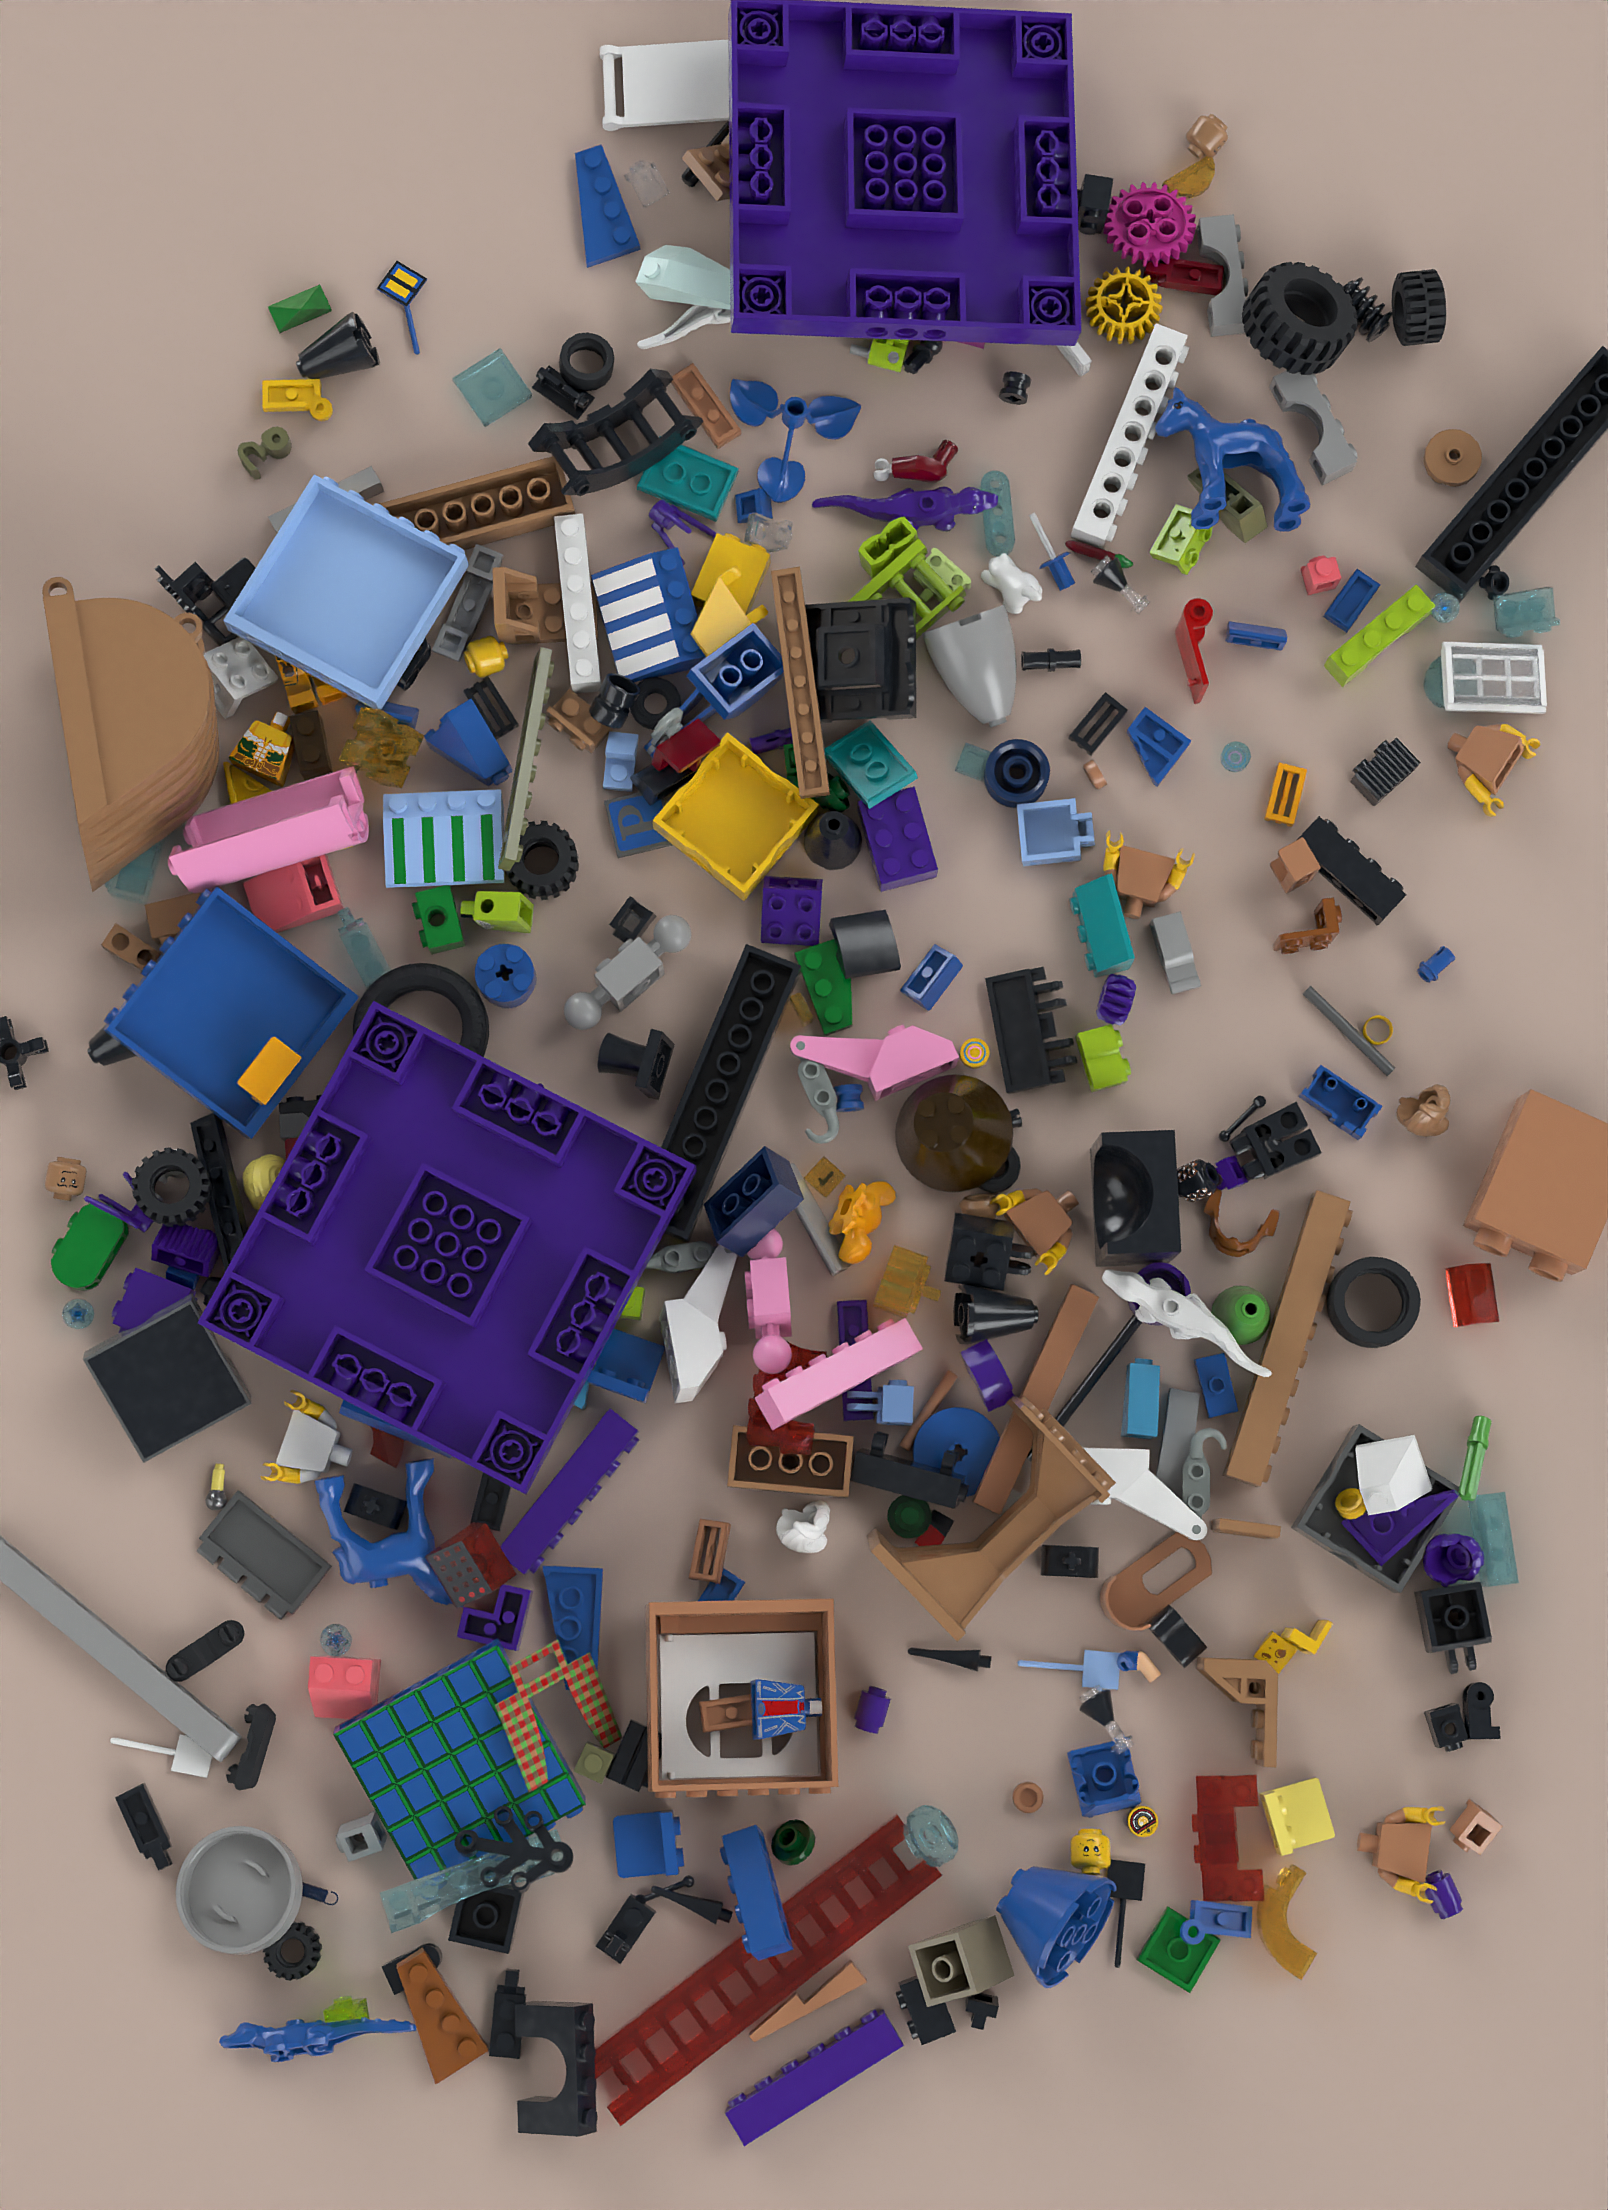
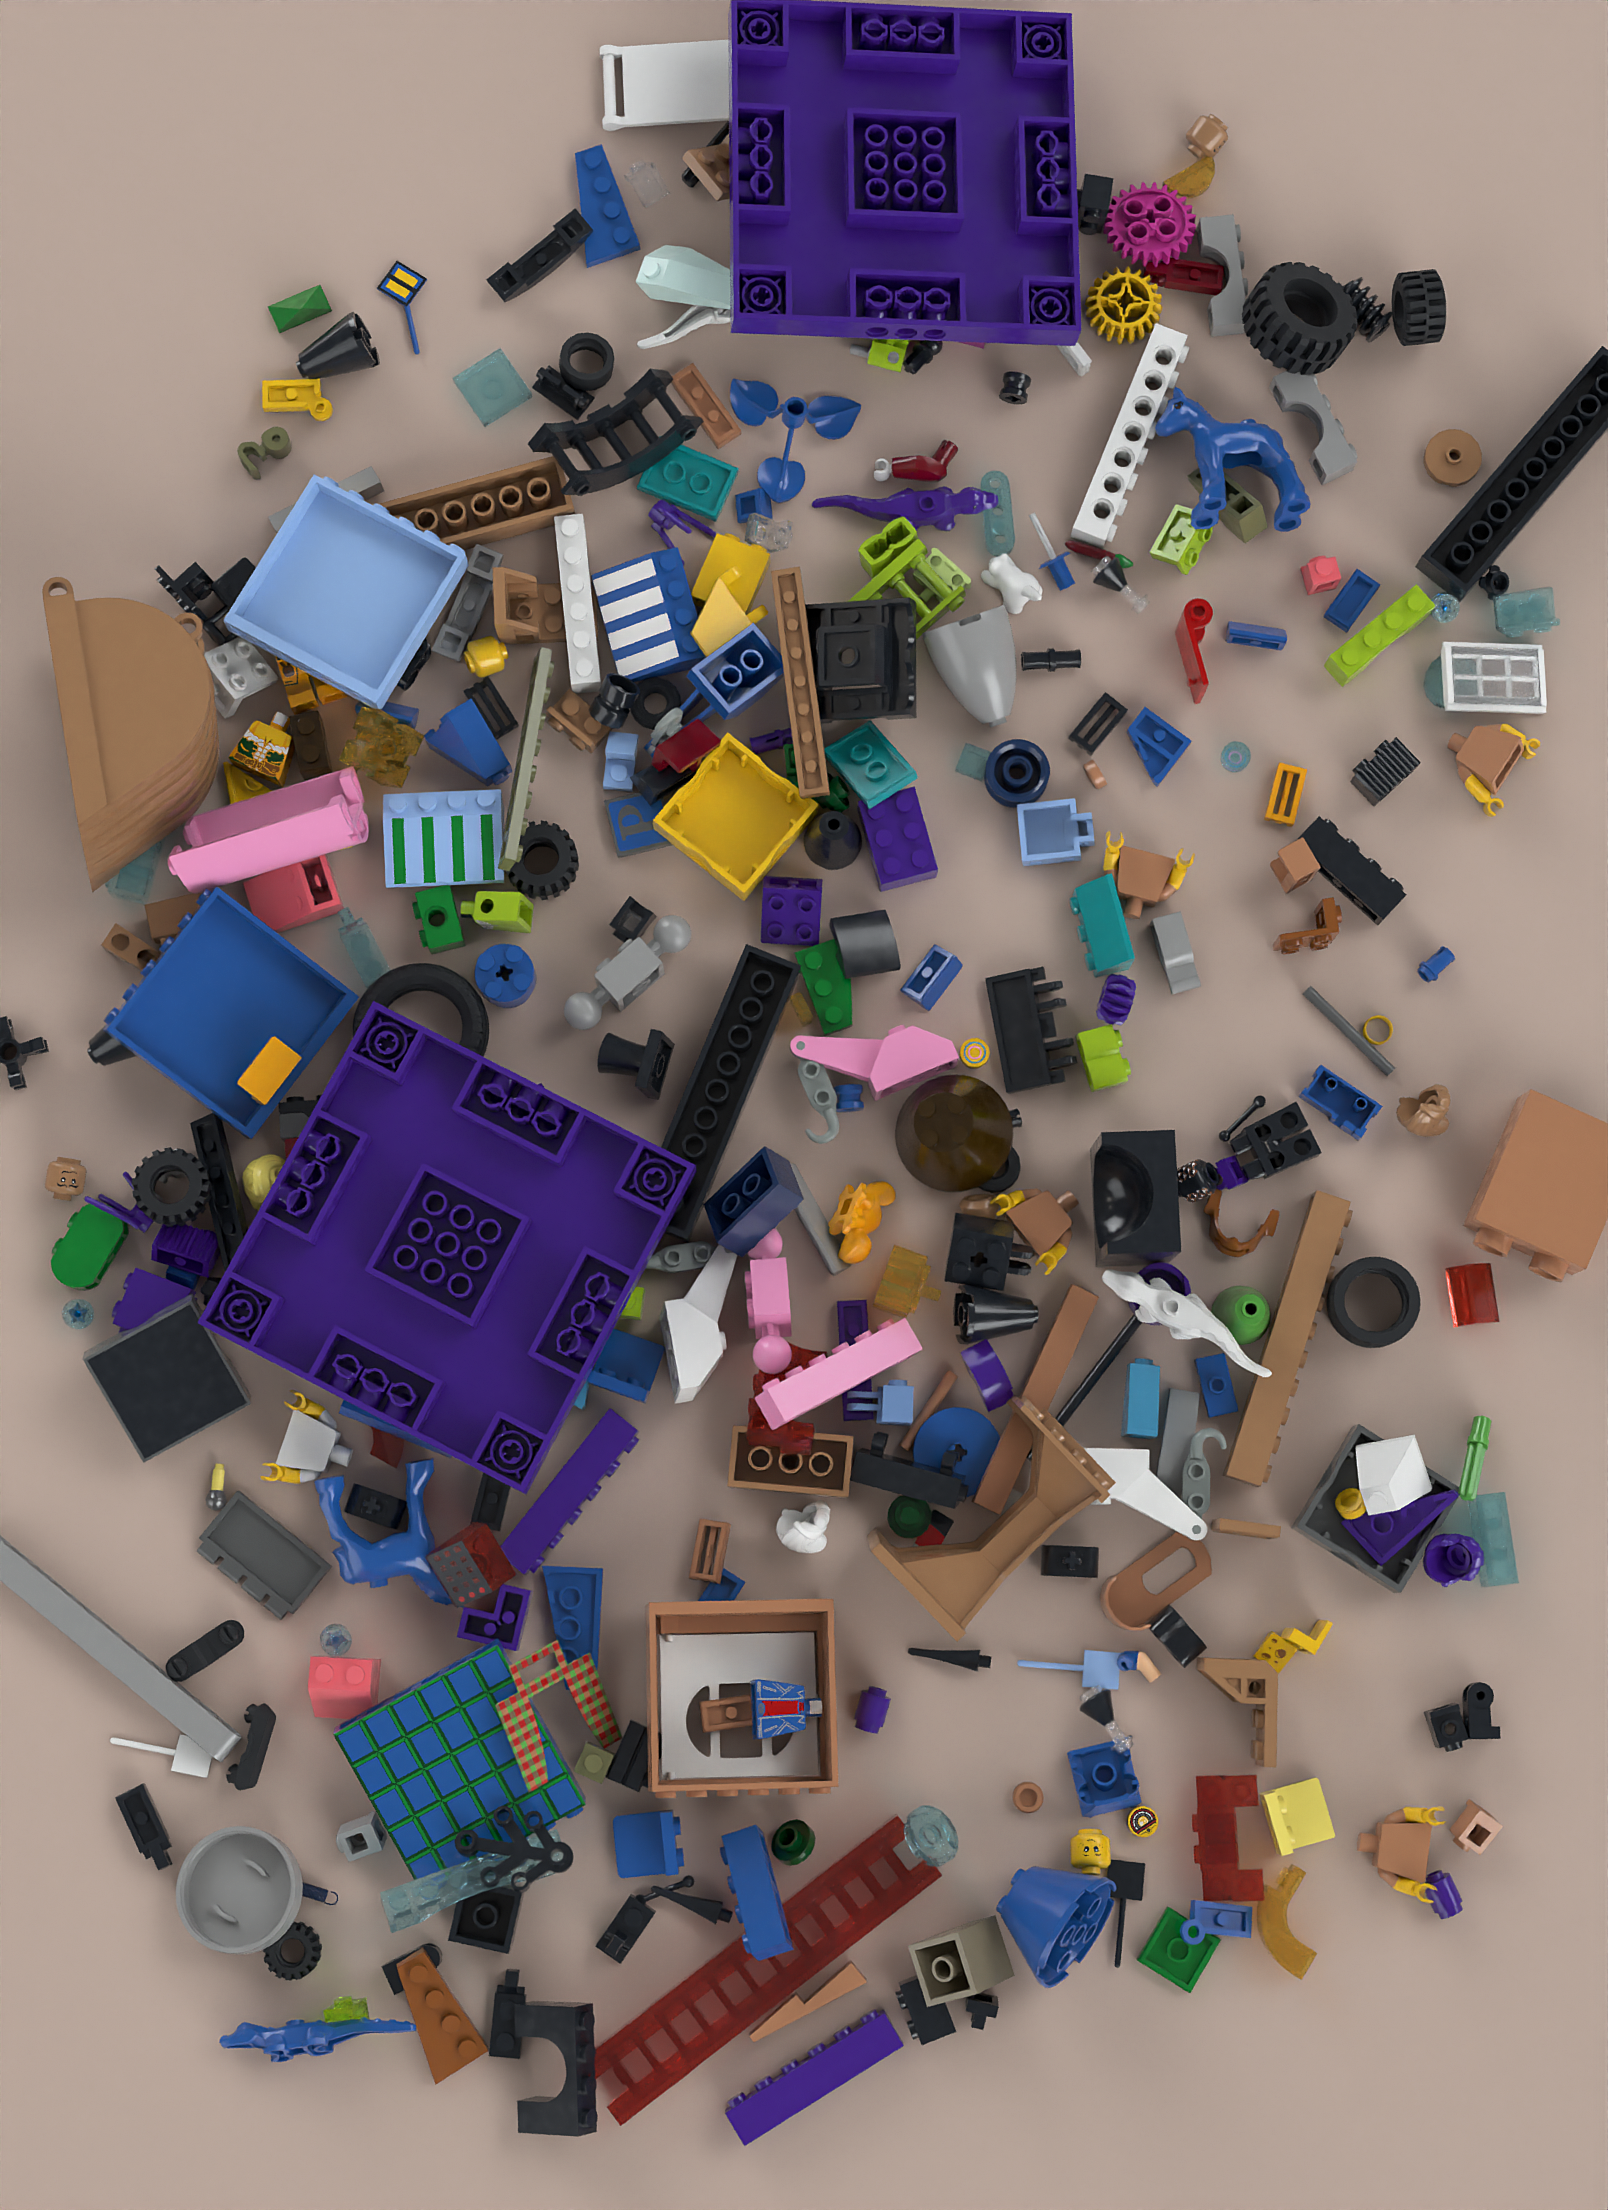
clear yellow tile [804,1156,846,1198] -> none
black hinge [1414,1582,1492,1674] -> none
none -> black slope [486,208,593,303]

